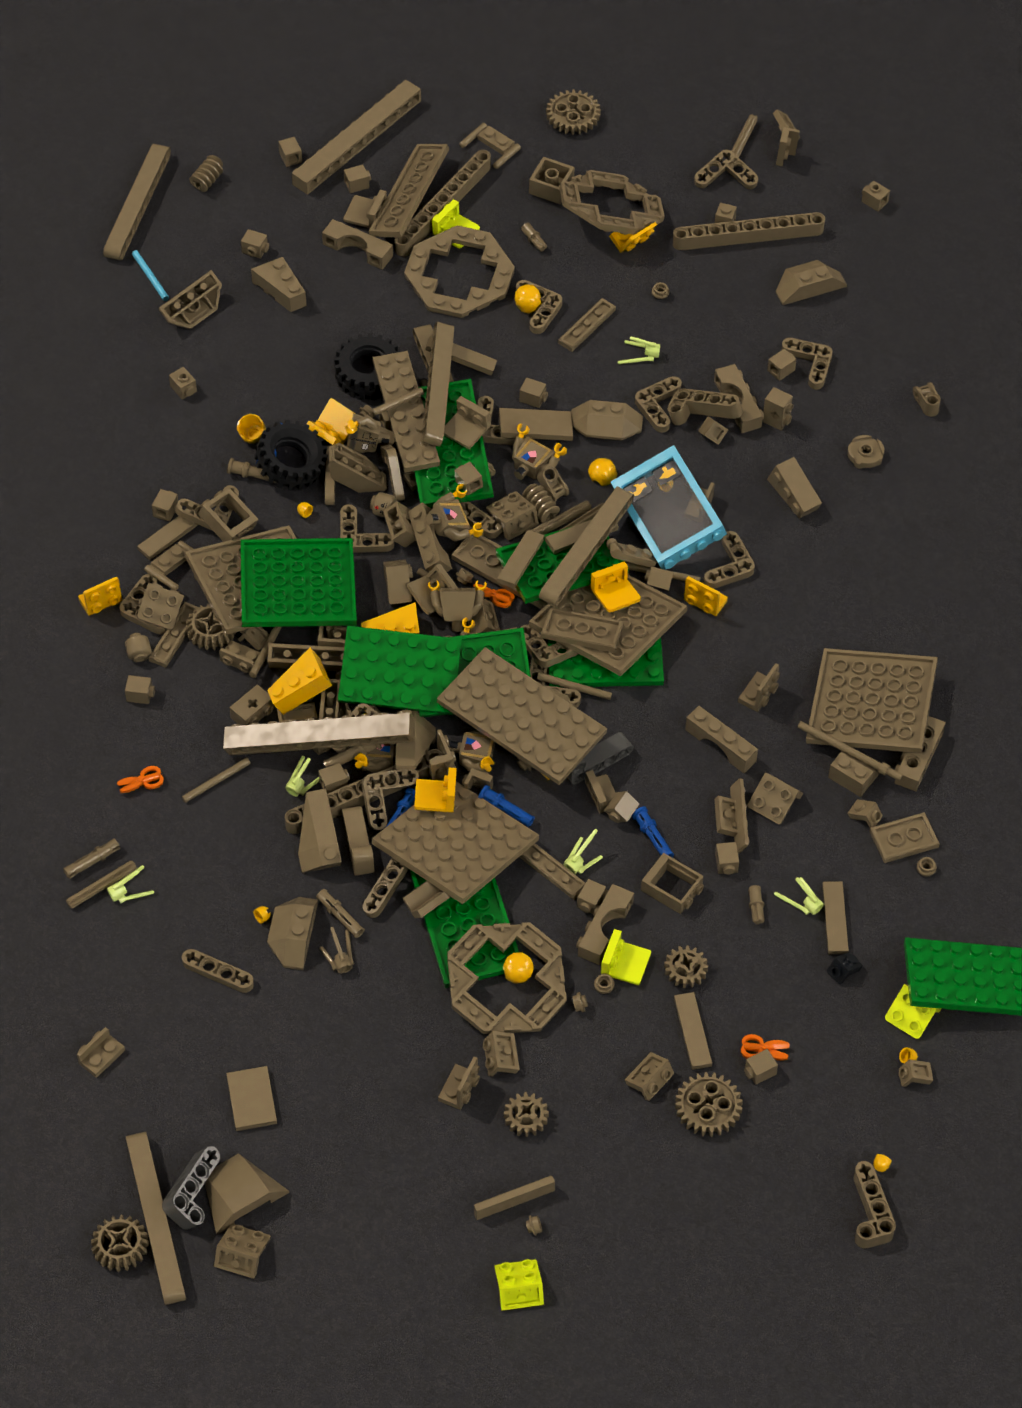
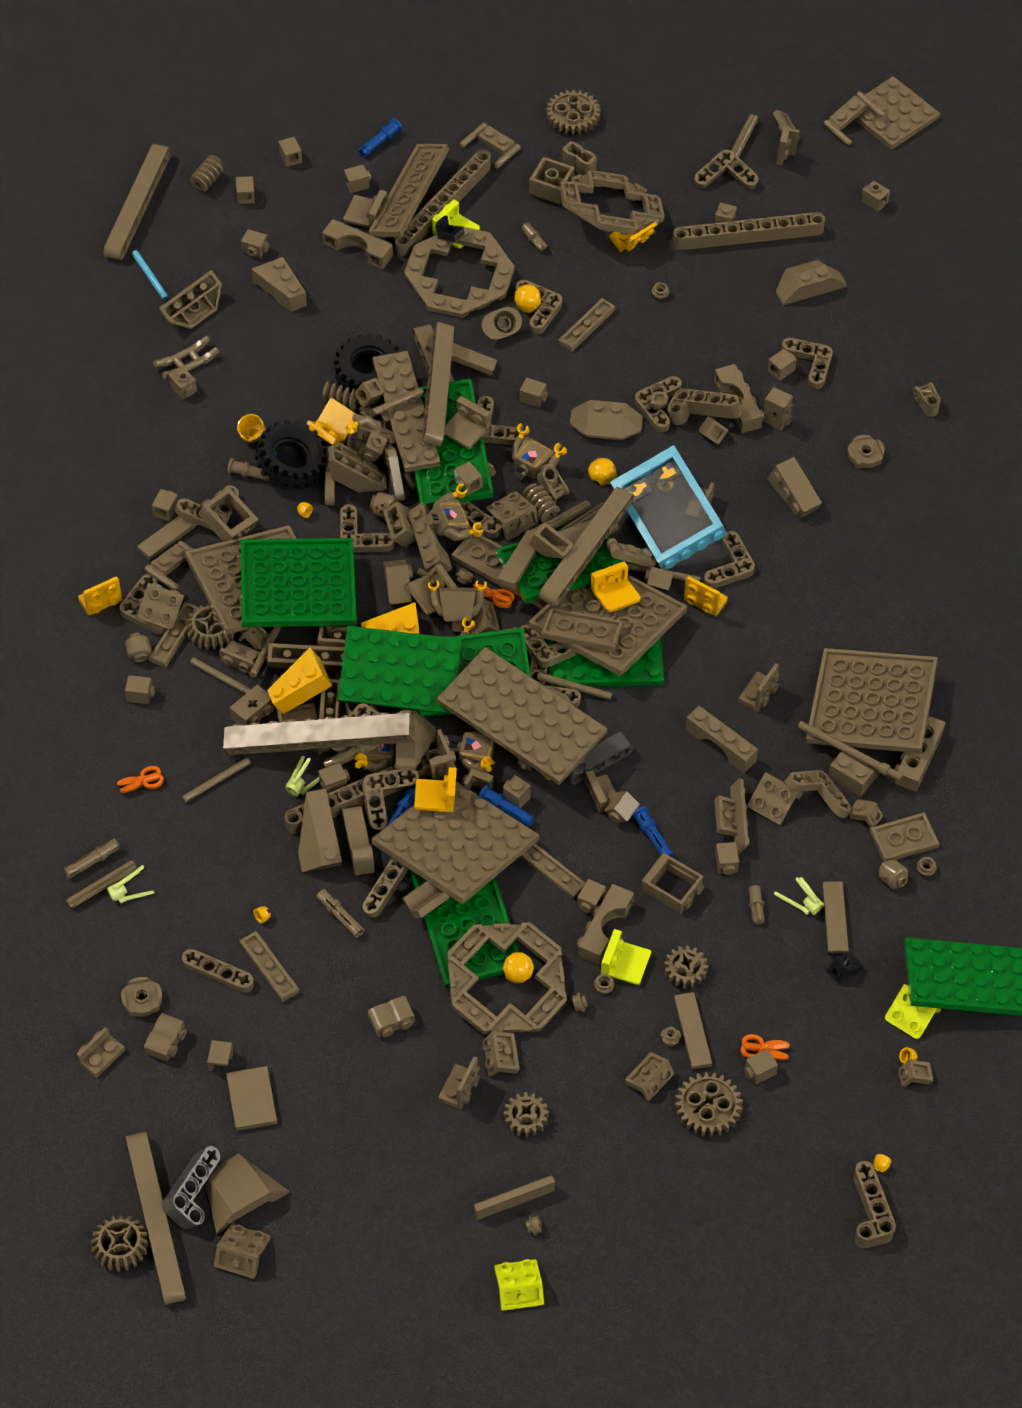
dark tan wedge [267,897,319,970] -> none
dark tan brick [292,80,421,195] -> none
dark tan plant [320,927,354,974] -> none
dark tan tile [499,408,573,441] -> none
yellowish green plant [564,829,603,875] -> none
yellowish green plant [617,336,660,364] -> none
none -> dark tan plate [121,977,162,1017]
none -> dark tan brick [144,1013,187,1062]
none -> dark tan piece [153,335,220,379]
none -> dark tan bar [190,657,251,694]
none -> dark tan panel [207,1040,233,1071]
none -> dark tan brick [236,176,255,204]
none -> dark tan tile [239,931,300,1002]
none -> dark tan piece [322,381,360,412]
none -> dark tan brick [354,378,386,408]
none -> blue pin [358,118,402,158]
none -> dark tan bracket [358,432,387,462]
none -> dark tan brick [367,996,415,1037]
none -> black bracket [435,216,465,242]
none -> dark tan piece [481,307,522,340]
none -> dark tan brick [503,775,531,808]
none -> dark tan slope [529,523,574,559]
none -> dark tan brick [562,141,597,176]
none -> dark tan tile [650,391,668,409]
none -> dark tan plate [660,1026,681,1046]
none -> dark tan beam [785,770,852,818]
none -> dark tan plate [824,91,884,146]
none -> dark tan plate [854,77,940,150]
none -> dark tan head [879,859,908,889]

